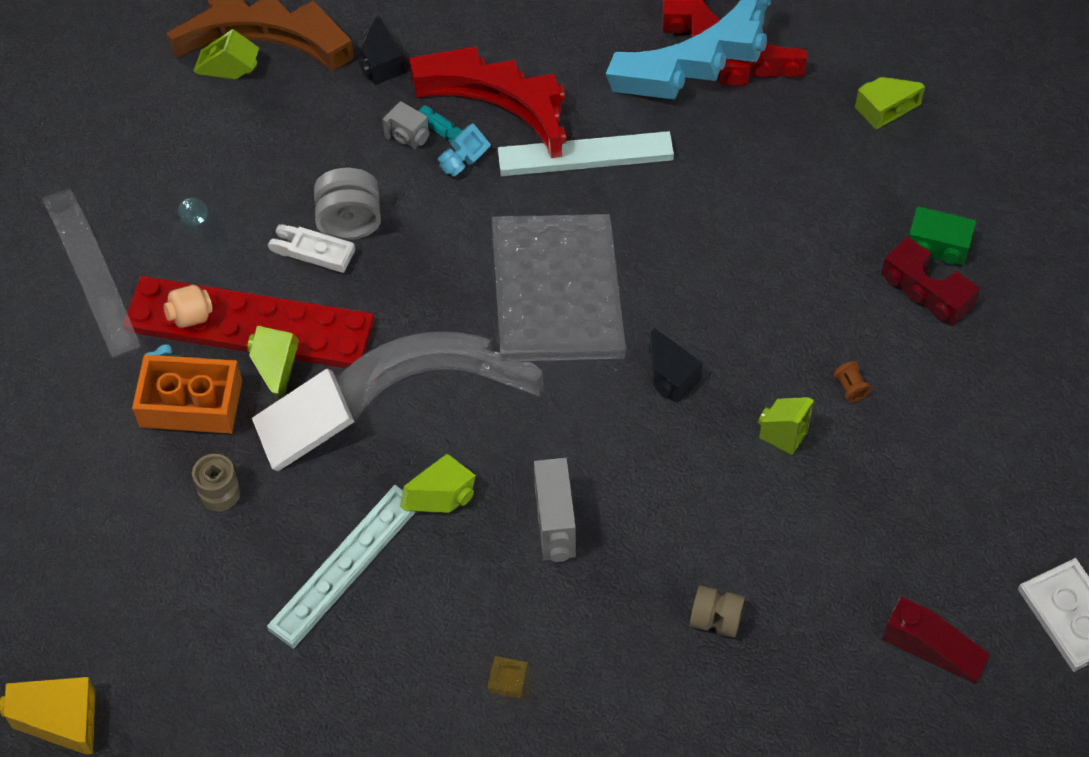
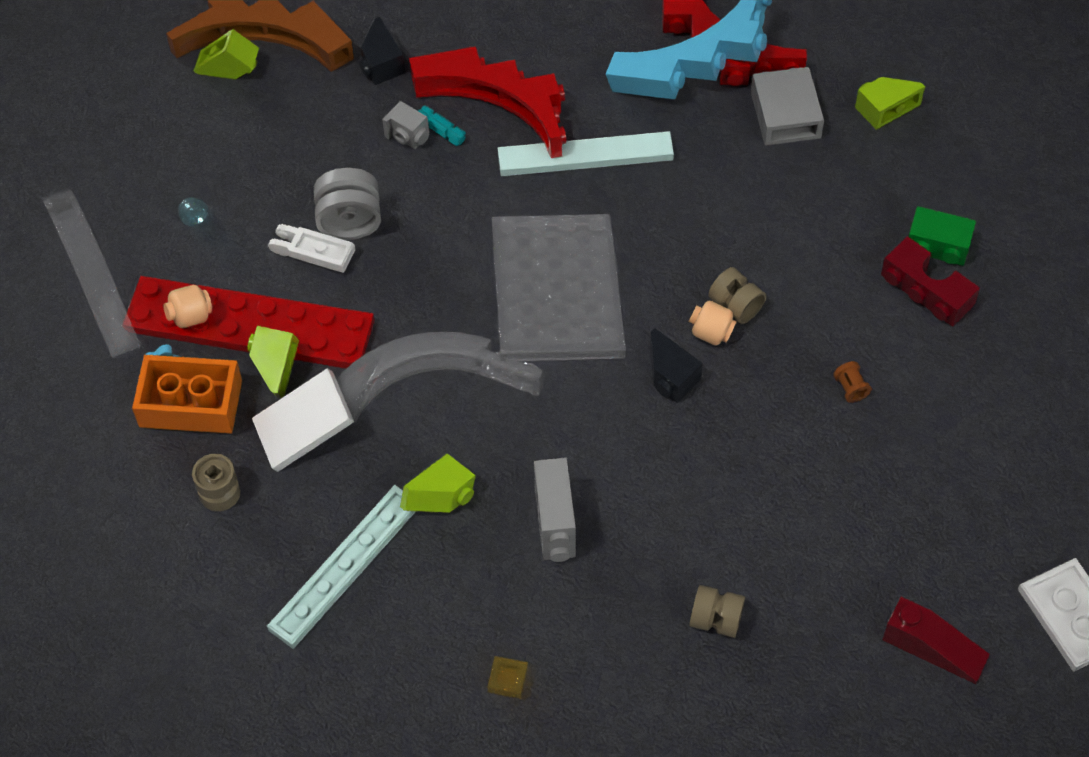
yellow slope [0,677,96,755] -> none
medium azure plate [437,123,491,177] -> none
lime slope [758,397,814,455] -> none
none -> light nougat head [689,301,737,346]
none -> dark tan wheel [708,267,767,324]
none -> light grey brick [751,67,824,146]

